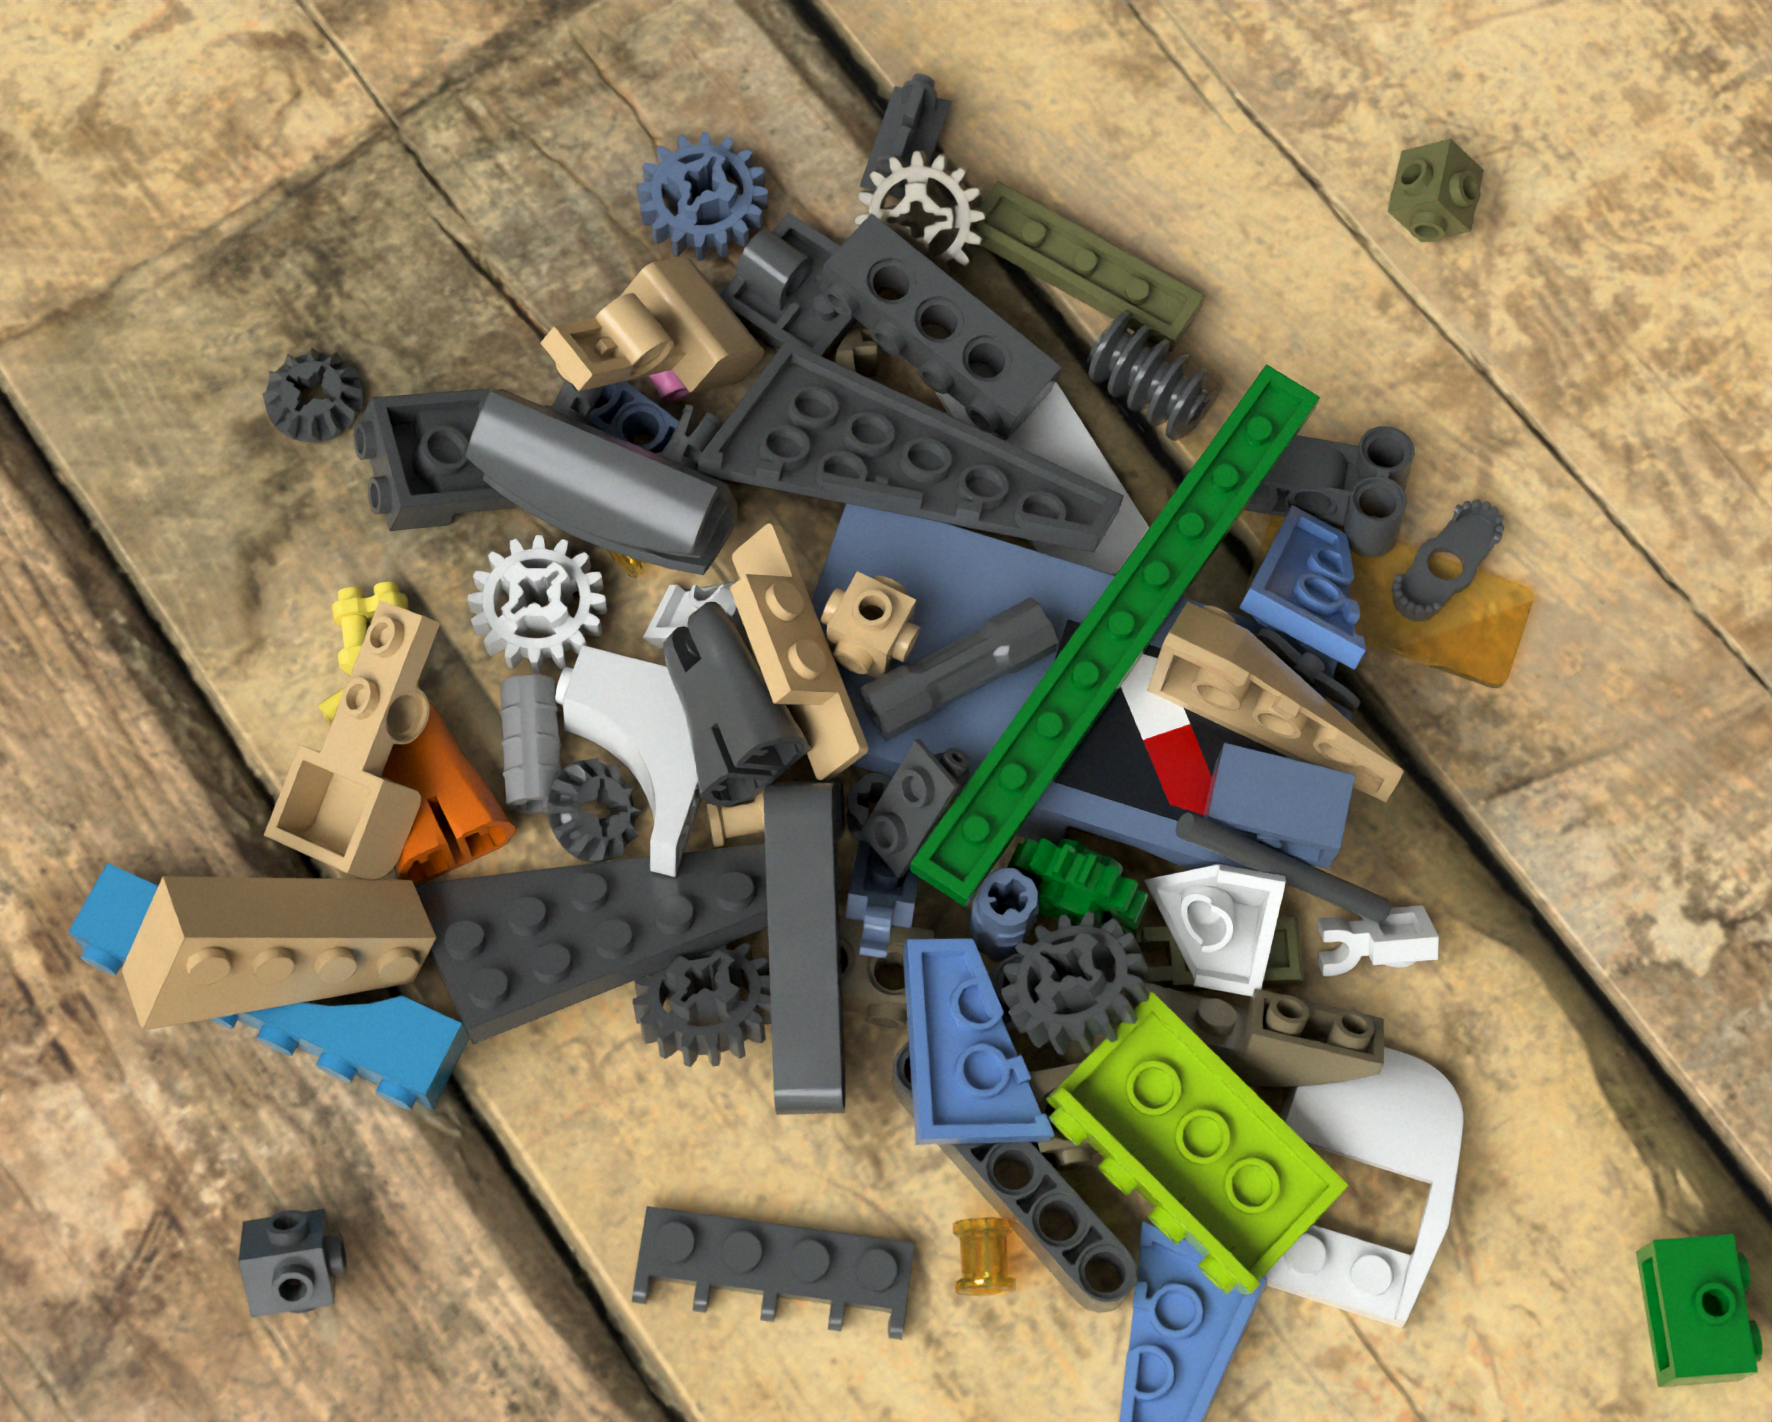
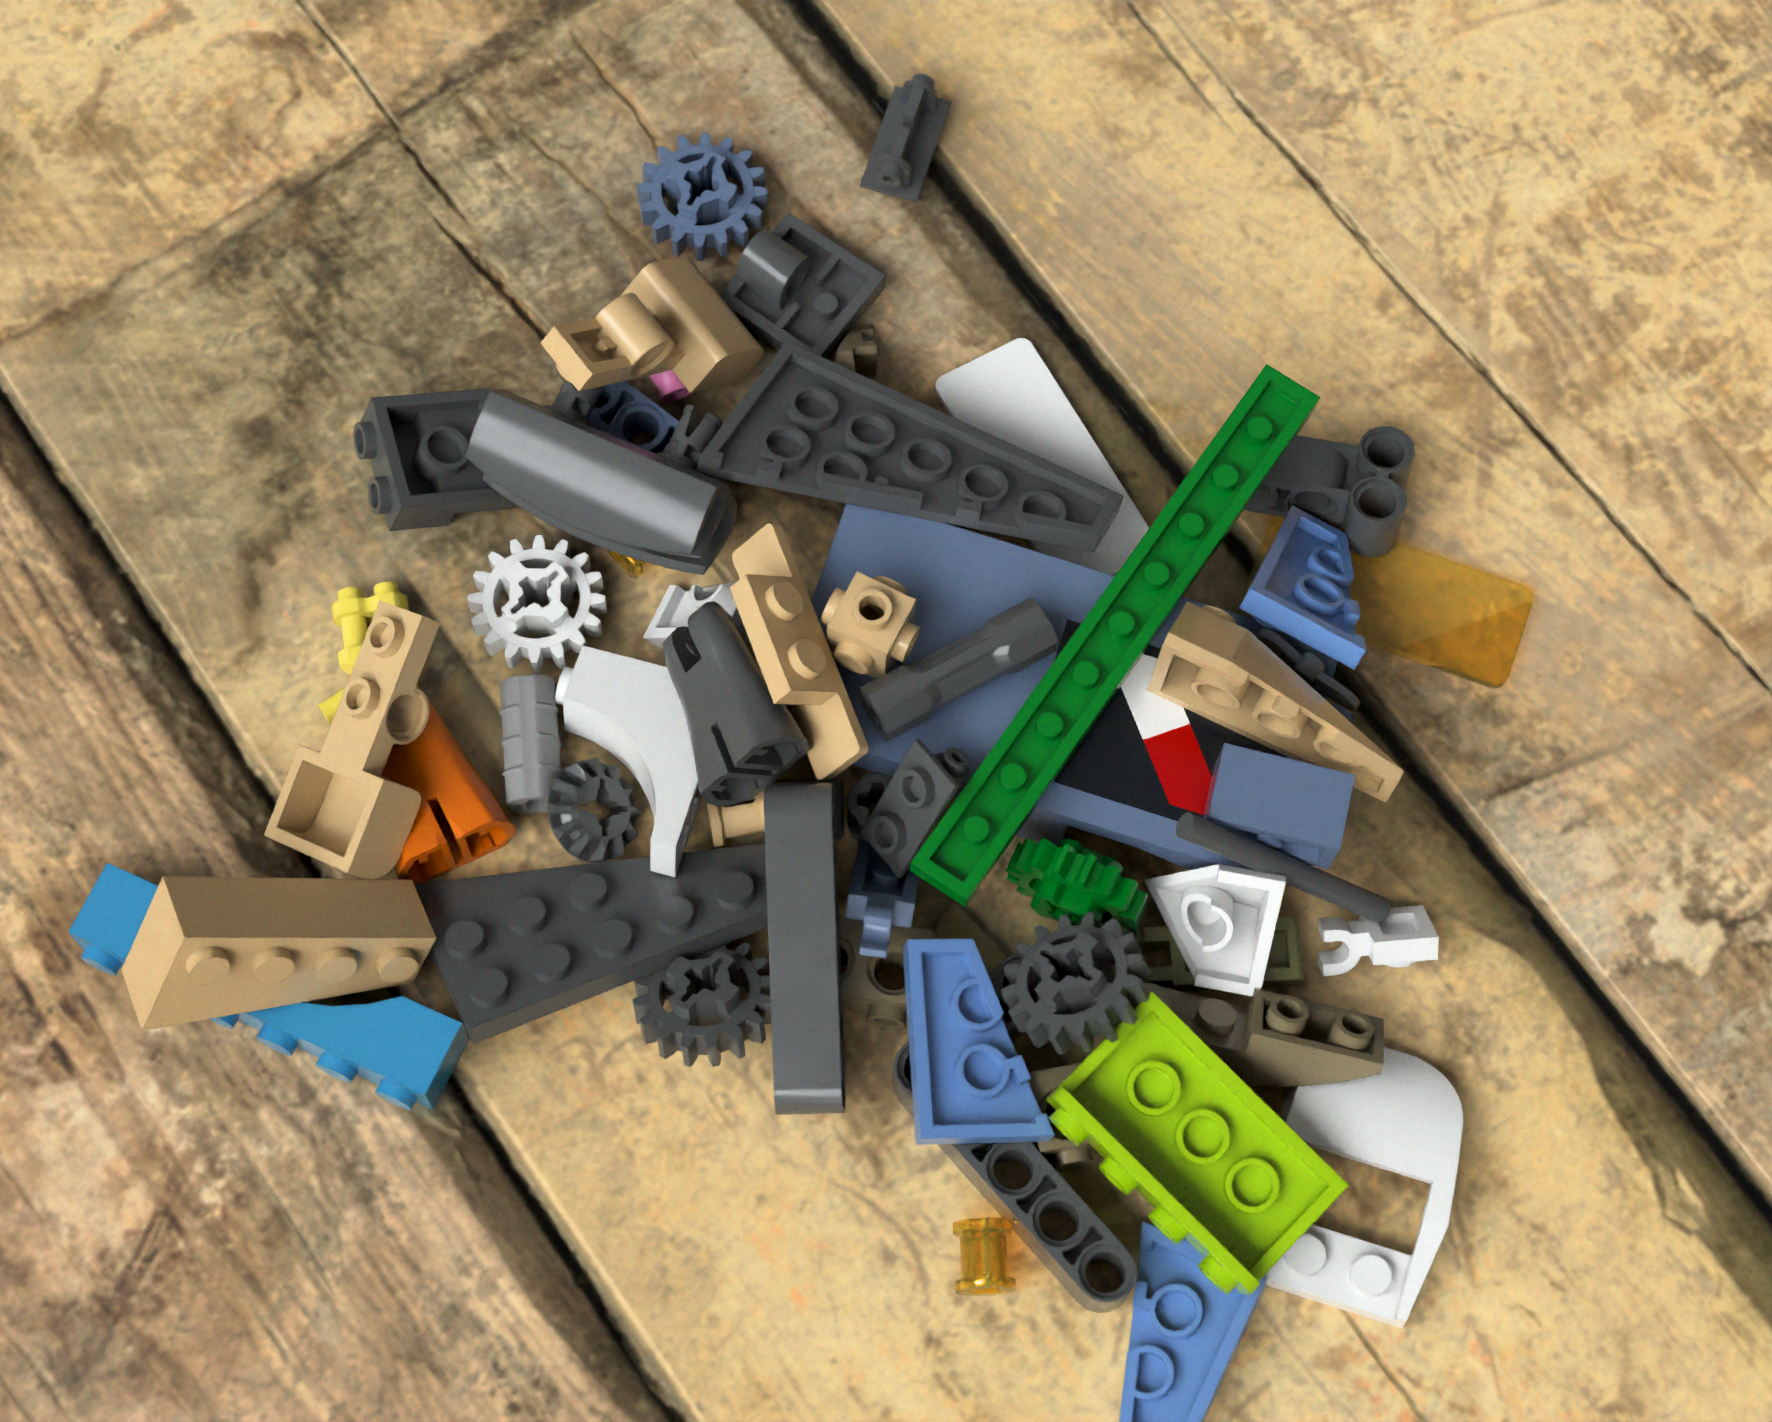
dark grey brick [238,1209,347,1318] -> none
dark grey gear [263,347,364,442] -> none
dark grey hinge [632,1206,915,1340] -> none
dark grey brick [819,213,1062,441] -> none
gear [855,150,988,277] -> none
sand blue axle [970,868,1039,961] -> none
olive plate [973,181,1205,352] -> none
dark grey piece [1087,310,1222,441] -> none
olive brick [1388,139,1484,242] -> none
dark grey piece [1391,499,1505,621] -> none
green brick [1636,1234,1762,1387] -> none

